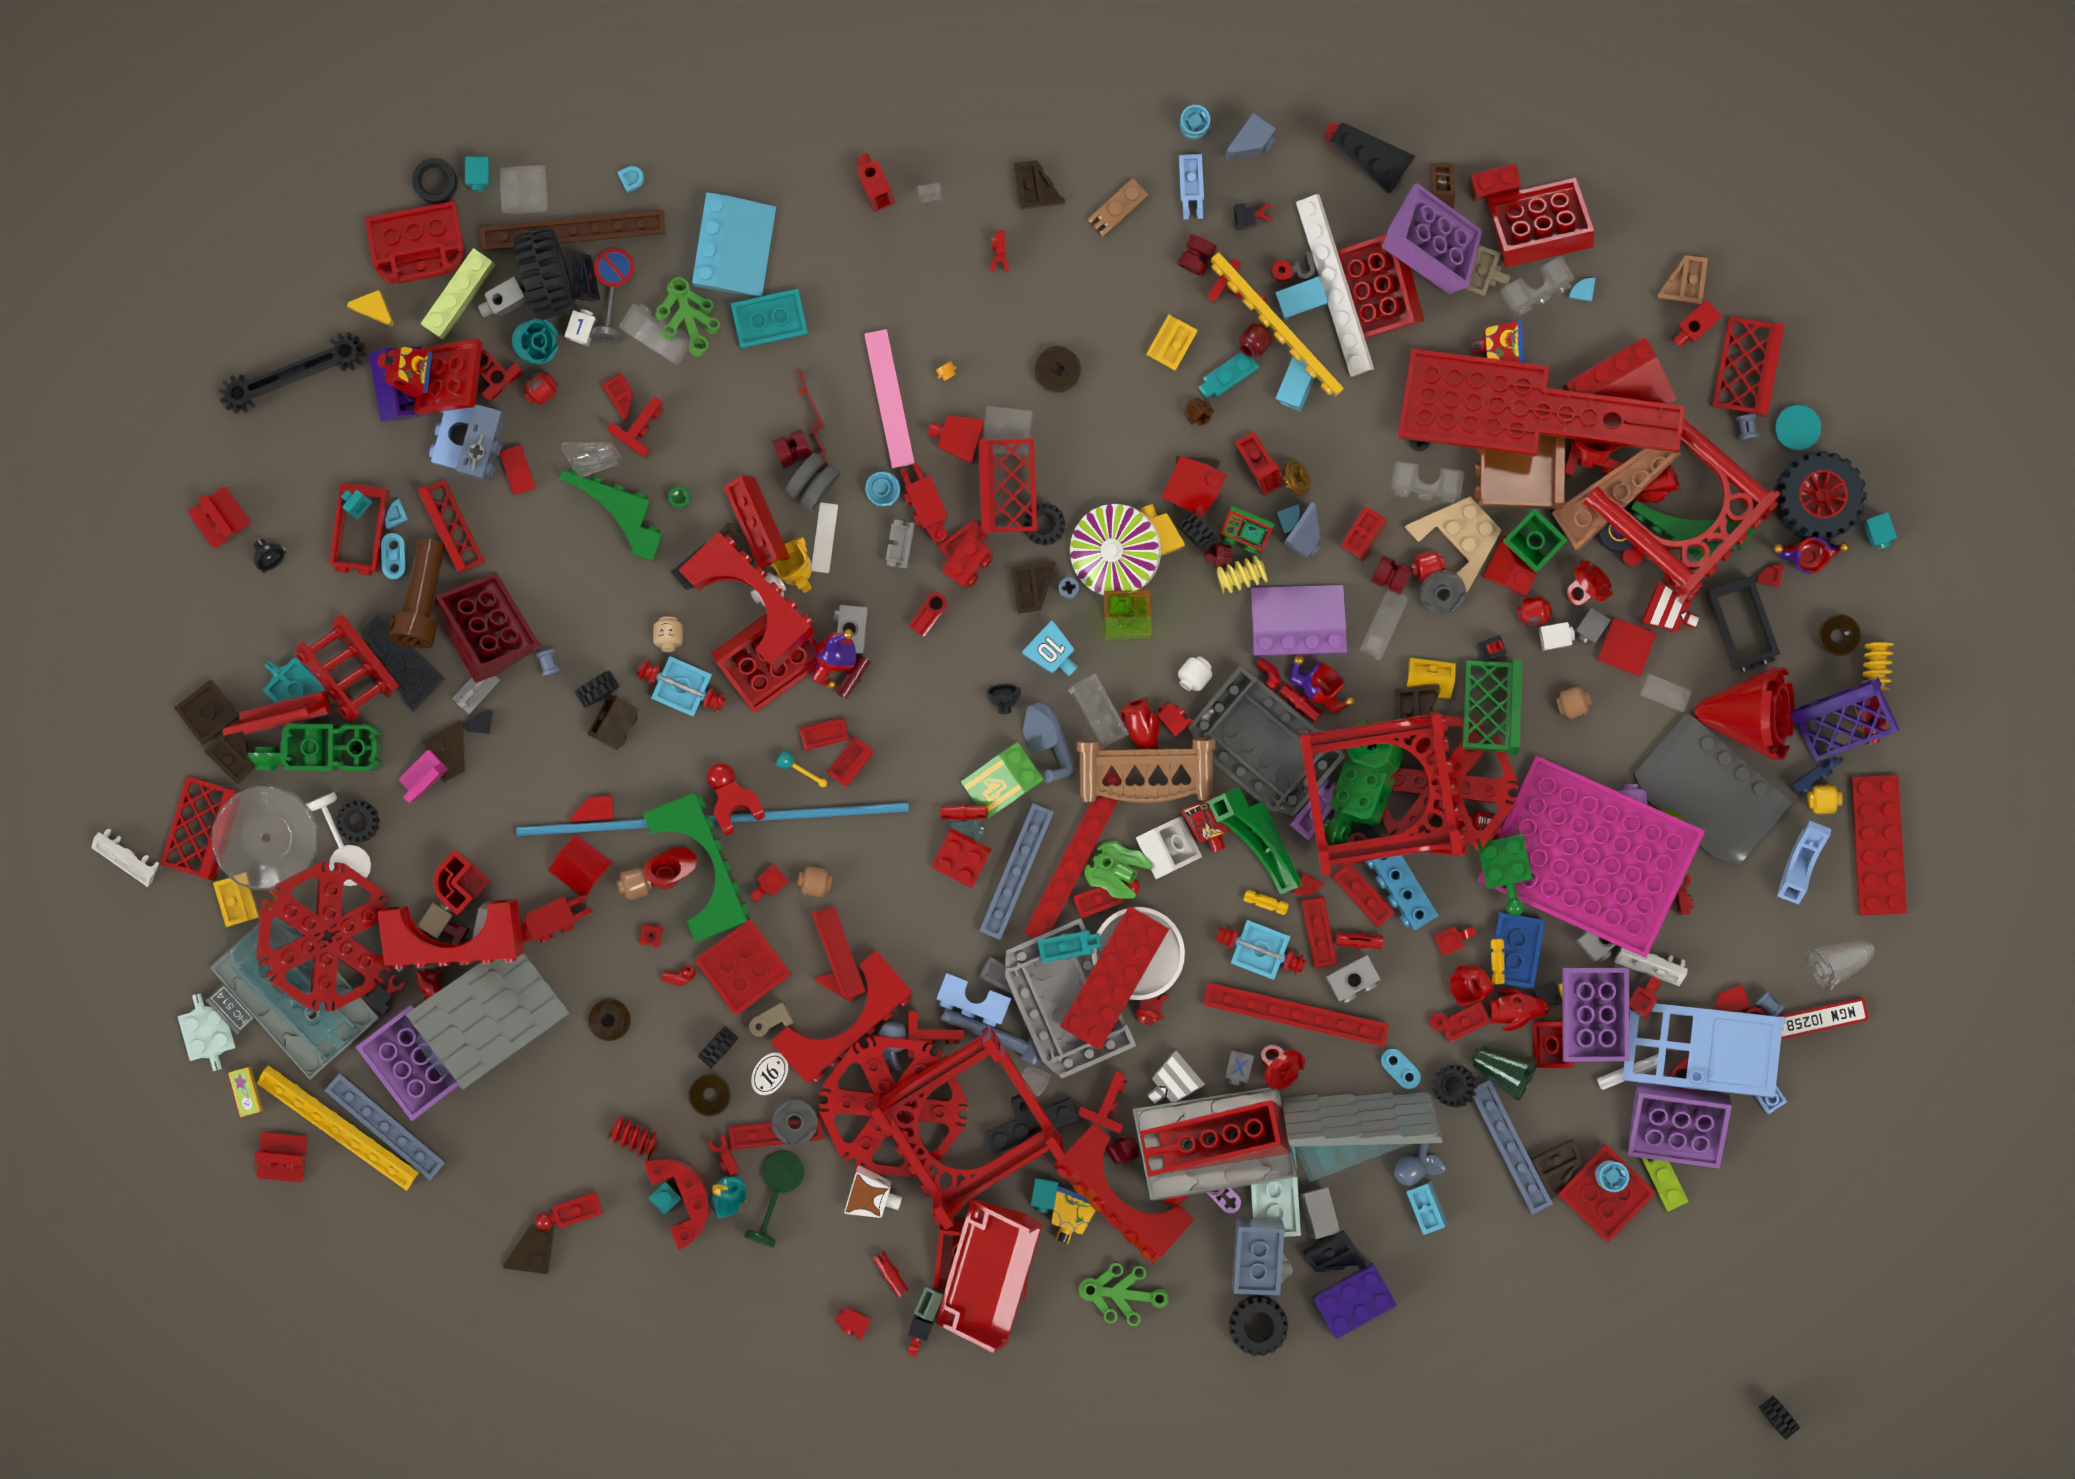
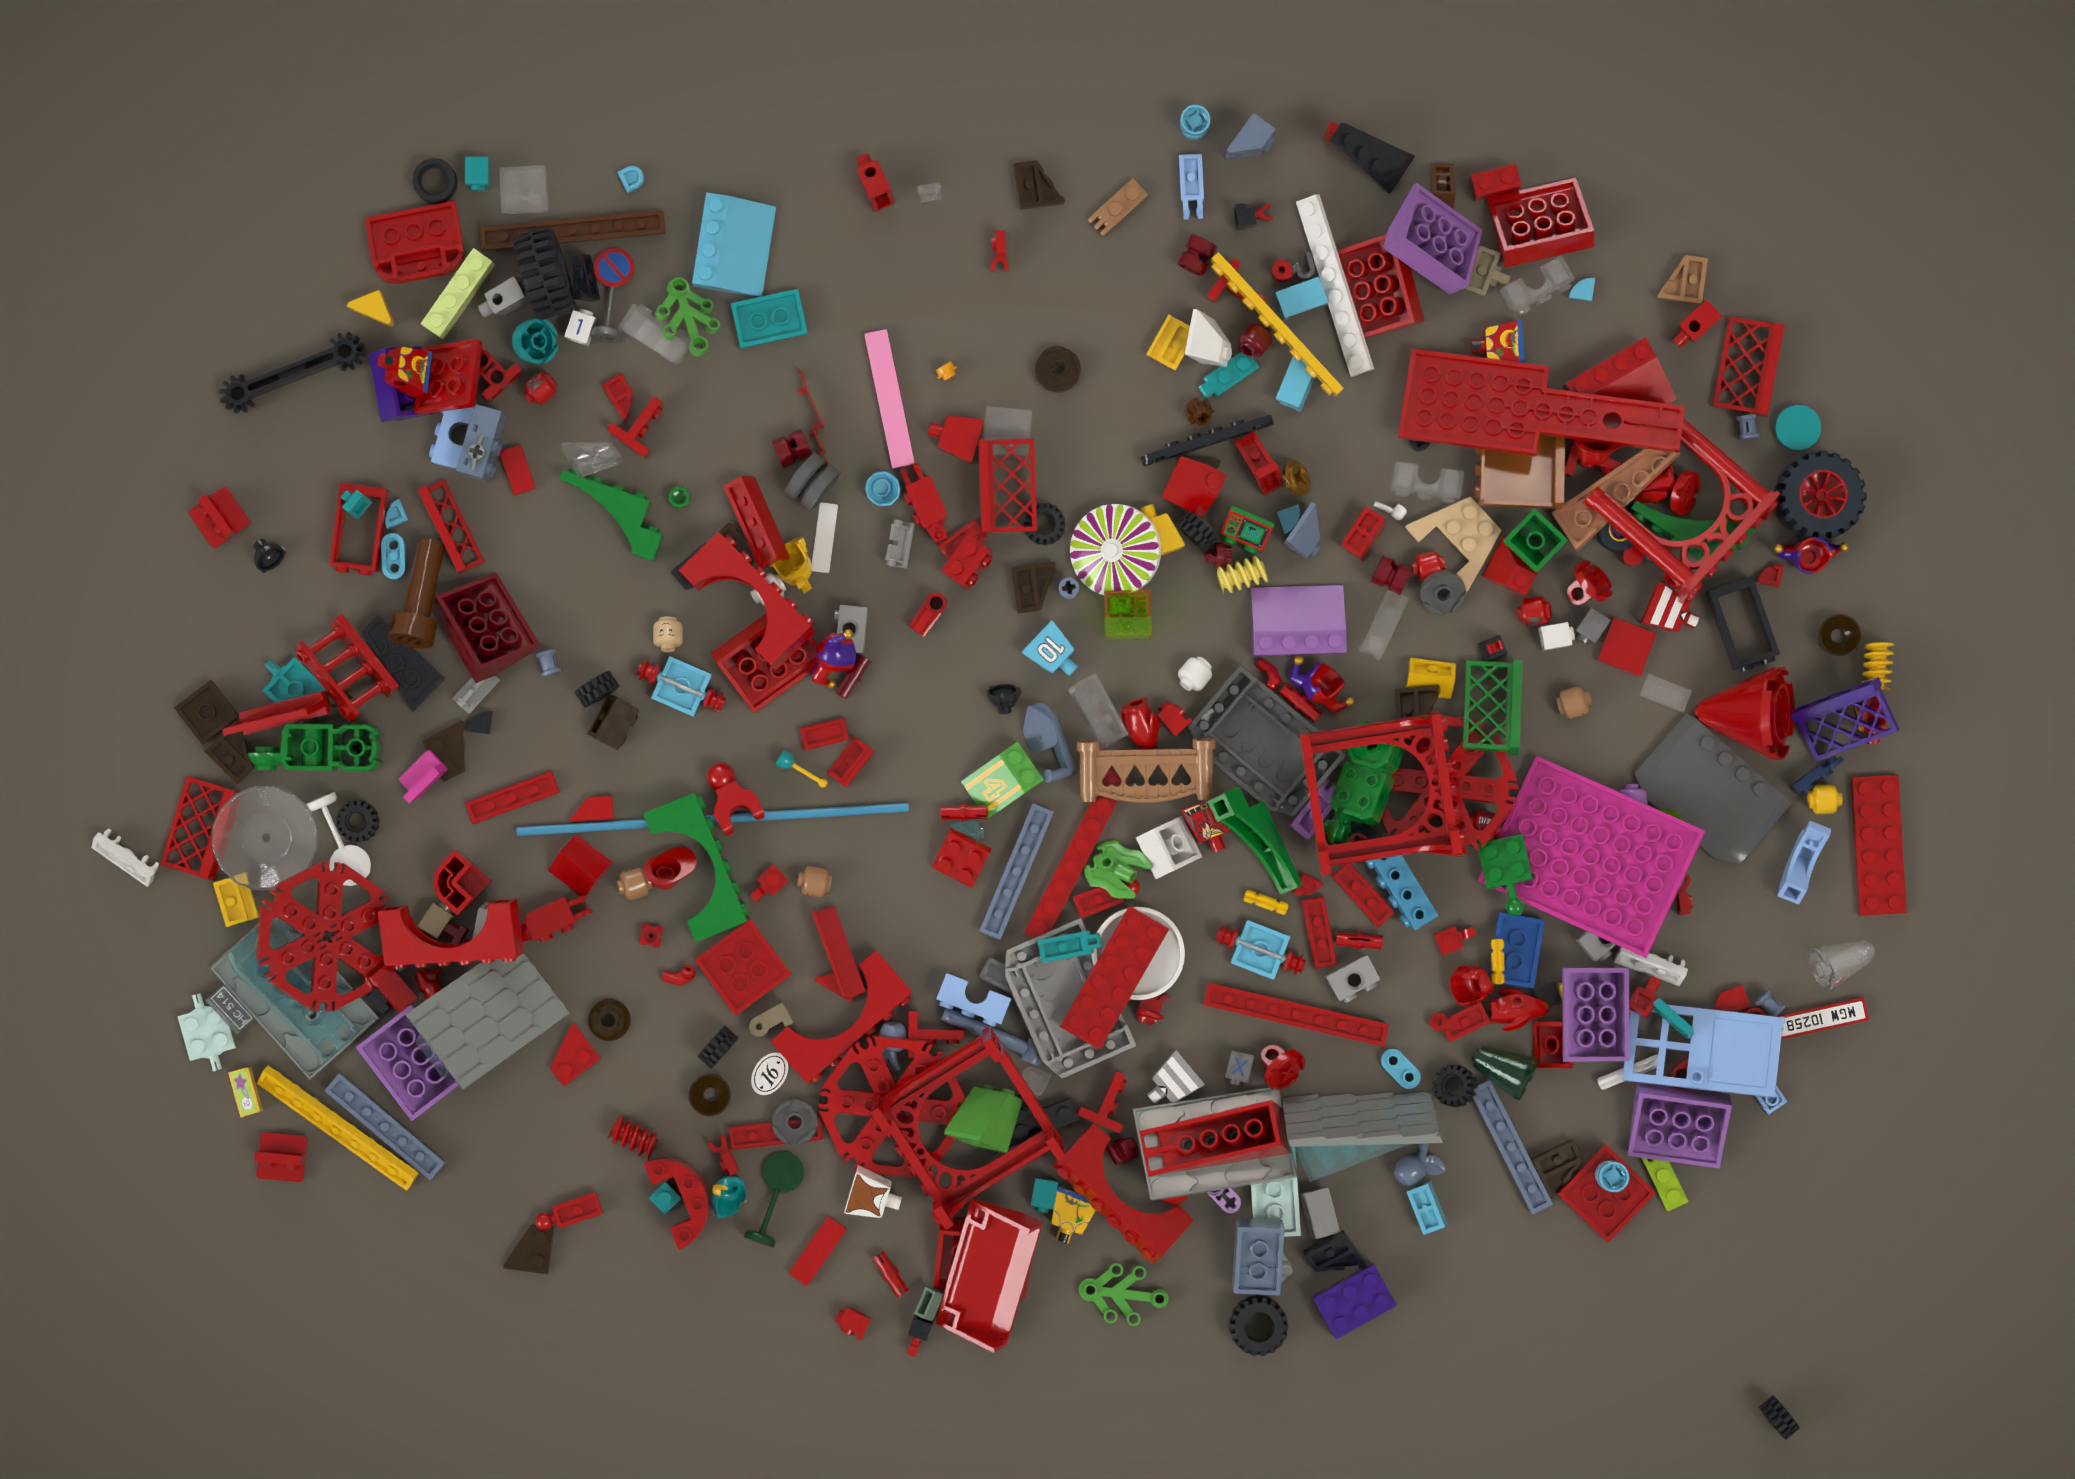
teal brick [1862,512,1897,550] -> none
none -> red tile [369,966,418,1013]
none -> red tile [465,771,560,825]
none -> red wing [550,1023,601,1087]
none -> red tile [788,1216,847,1287]
none -> bright green slope [944,1085,1023,1153]
none -> black plate [1140,415,1274,466]
none -> white slope [1185,309,1232,367]
none -> white hand [1374,501,1407,520]
none -> teal tile [1653,998,1694,1039]
none -> red tile [1670,470,1700,516]

